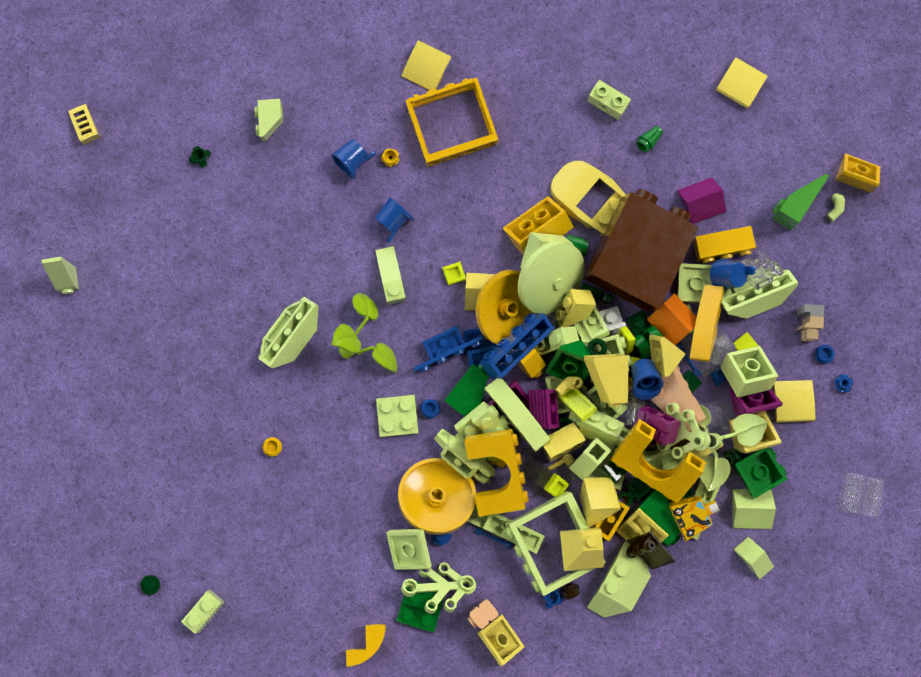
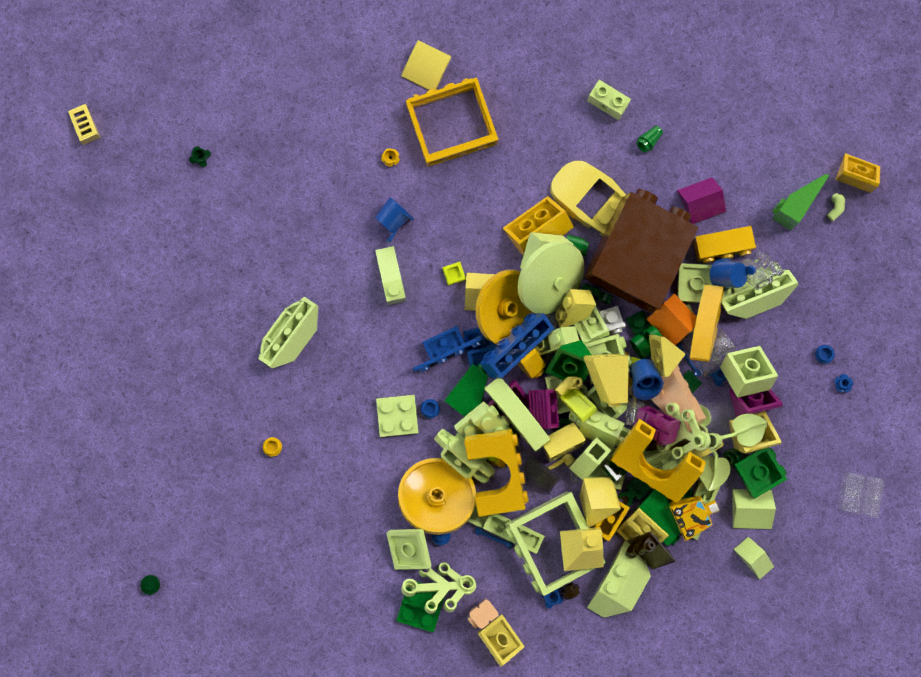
yellowish green slope [41,257,79,295] -> none
yellowish green brick [181,590,224,633] -> none
yellowish green slope [255,99,283,142] -> none
blue hat [331,139,377,179] -> none
lime plant [331,293,397,373] -> none
yellow brick [346,624,386,667] -> none
neon yellow tile [543,473,569,498] -> none
dark green plate [588,338,607,355] -> none
neon yellow tile [619,326,636,354] -> none
light yellow slope [716,57,768,109] -> none
neon yellow tile [732,332,758,351] -> none
light yellow slope [773,380,815,422] -> none
tan hips [796,304,824,342] -> none

